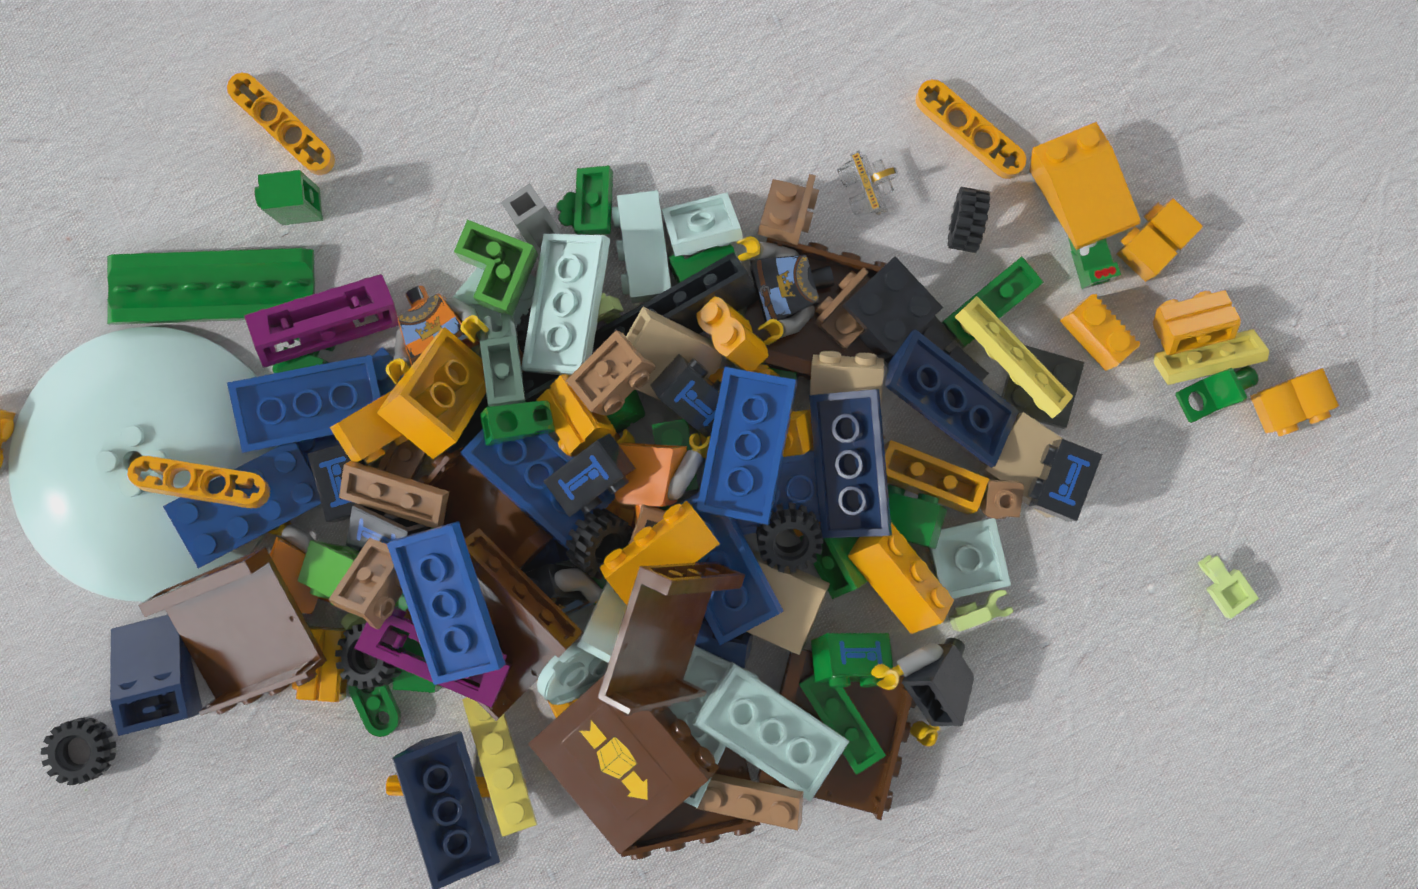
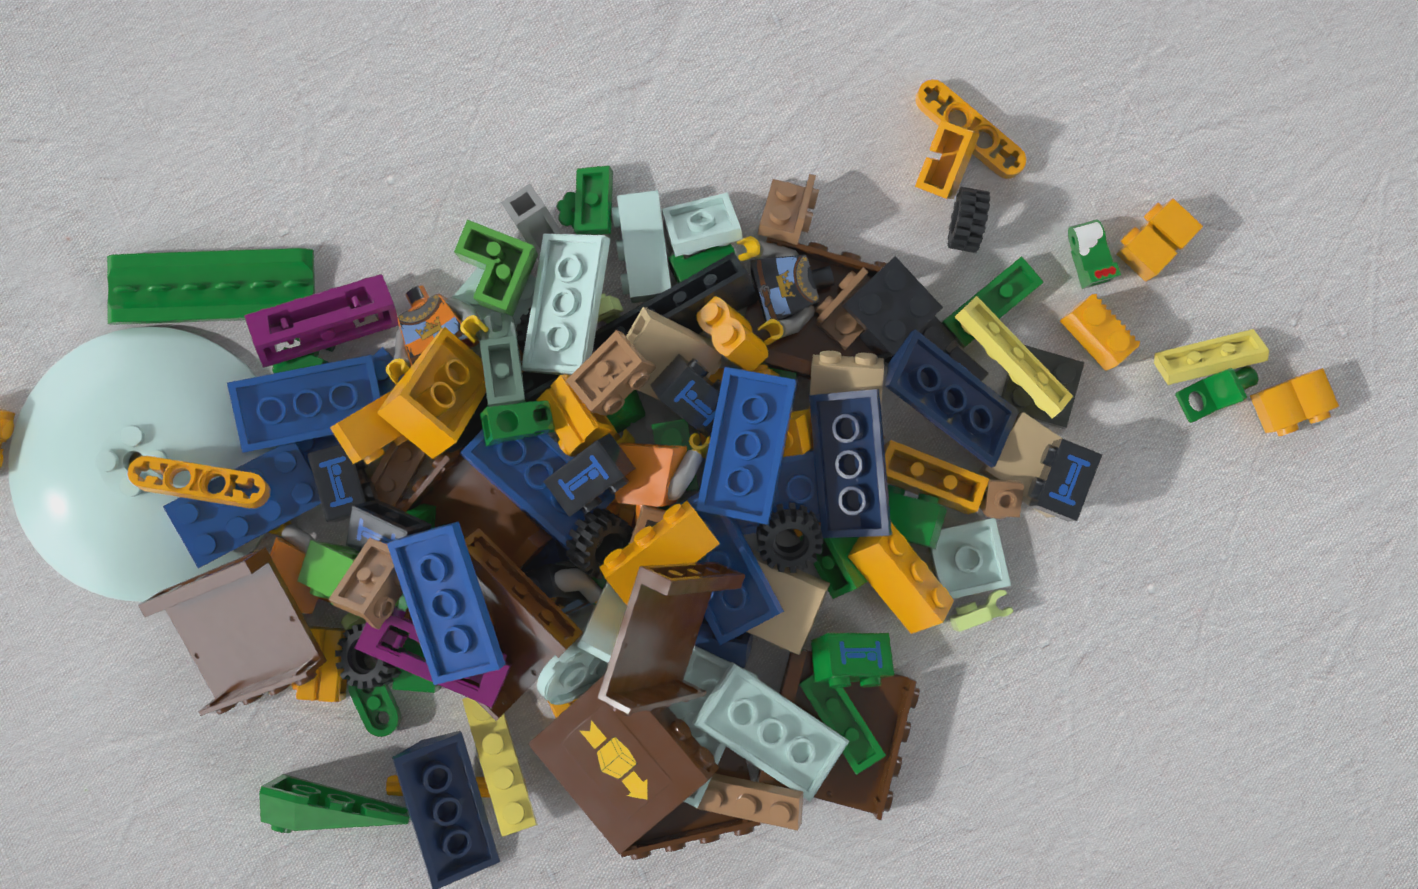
black tyre [41,717,116,785] -> none
dark blue slope [110,614,202,736] -> none
light orange beam [227,72,335,175] -> none
green brick [254,170,323,225] -> none
medium nougat plate [339,461,449,528] -> none
clear hips [837,150,898,216] -> none
black torso [871,638,974,746] -> none
light orange slope [1029,122,1141,250] -> none
light orange brick [1153,290,1241,356] -> none
yellowish green plate [1198,555,1259,619] -> none
none -> green wedge [259,774,411,833]
none -> light orange piece [915,120,980,199]

